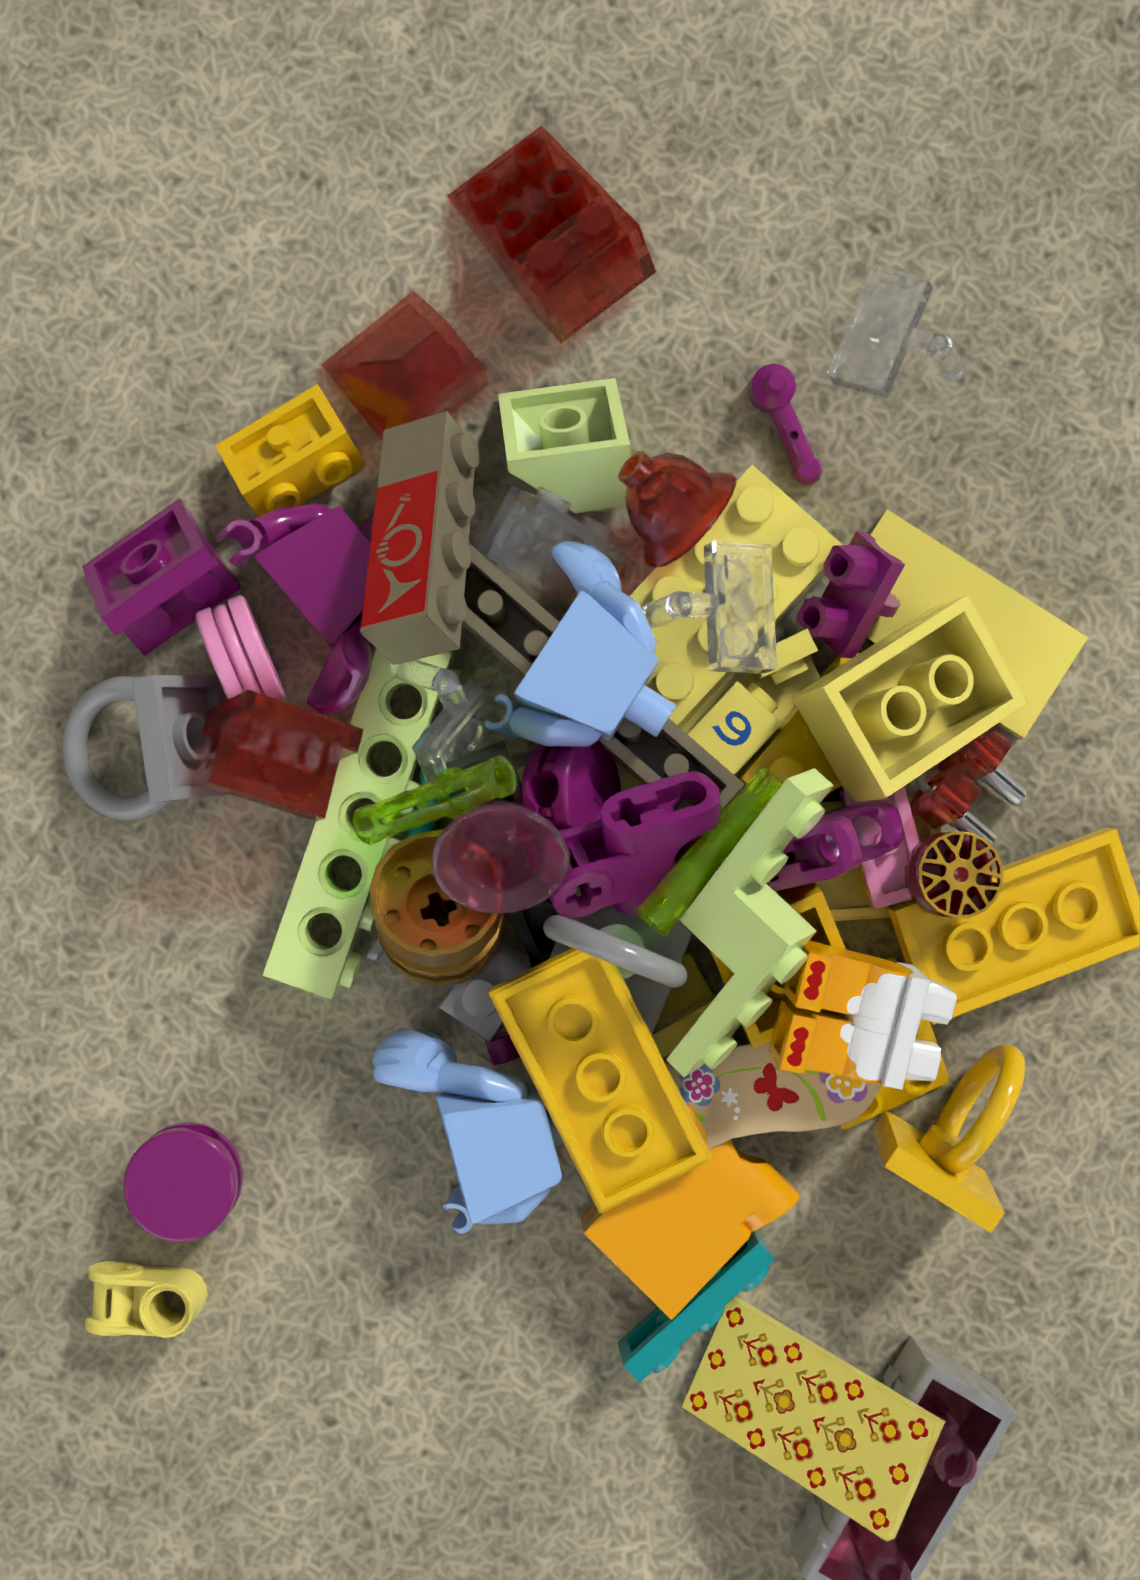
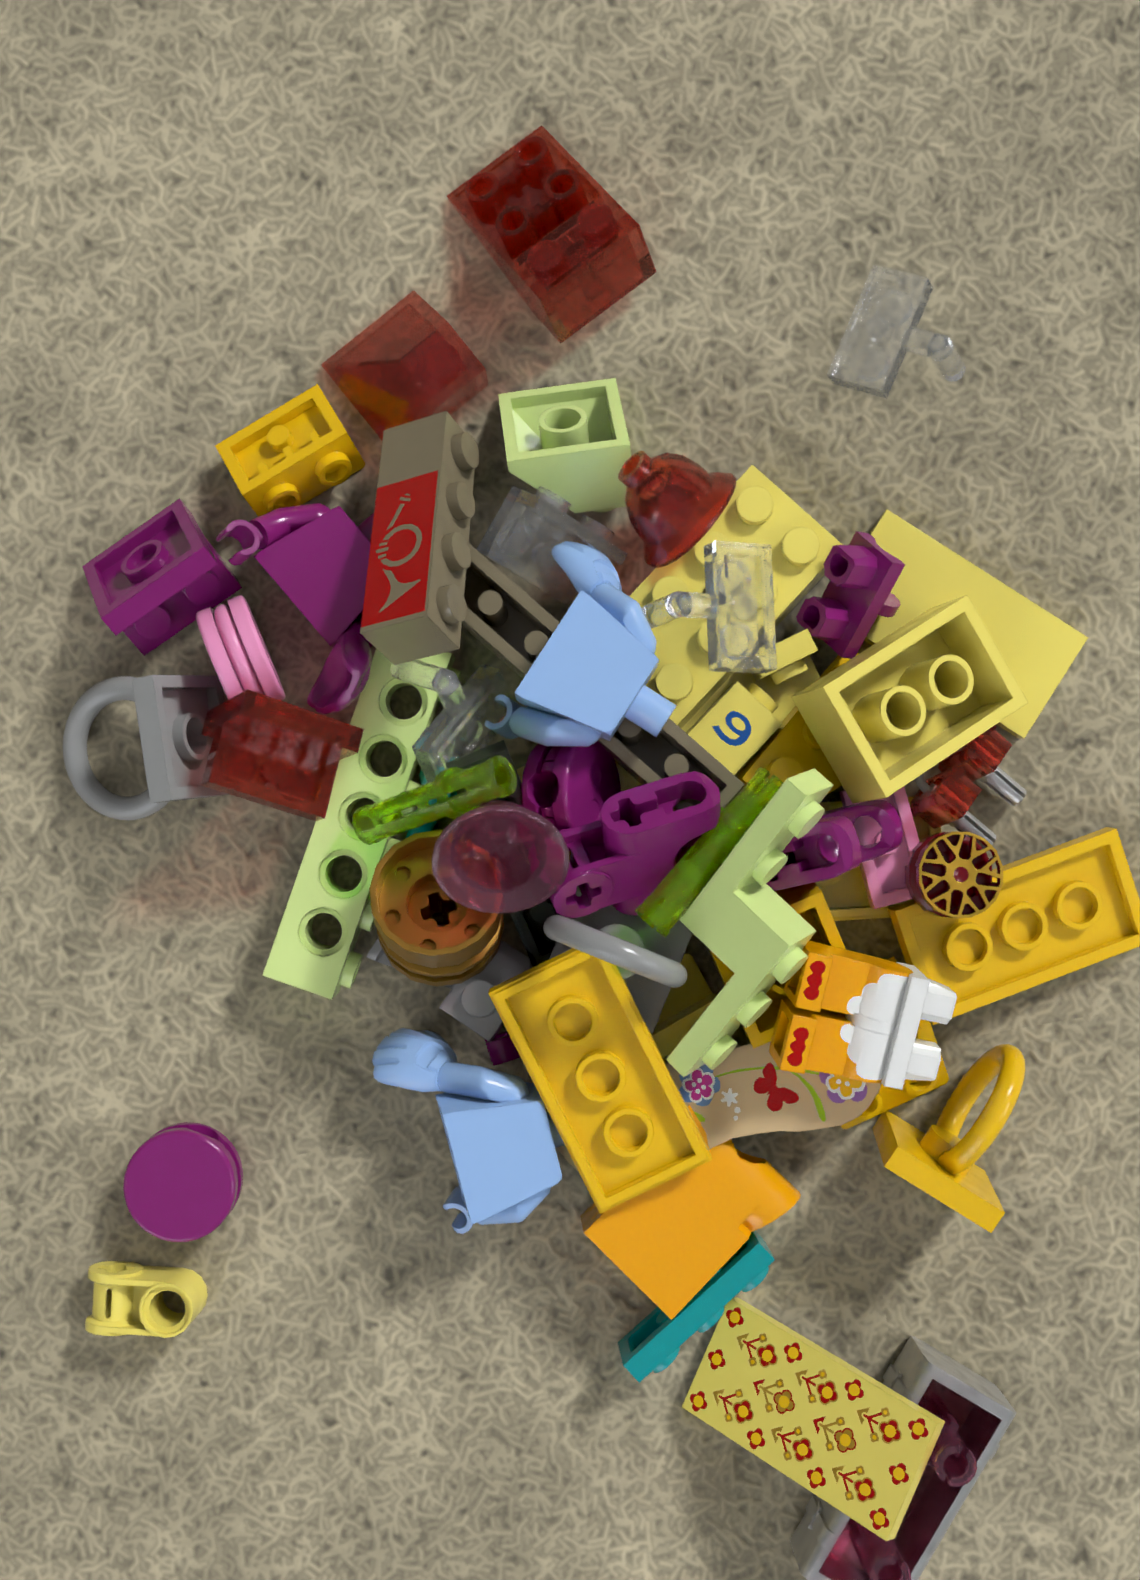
magenta piece [748,363,823,485] -> none

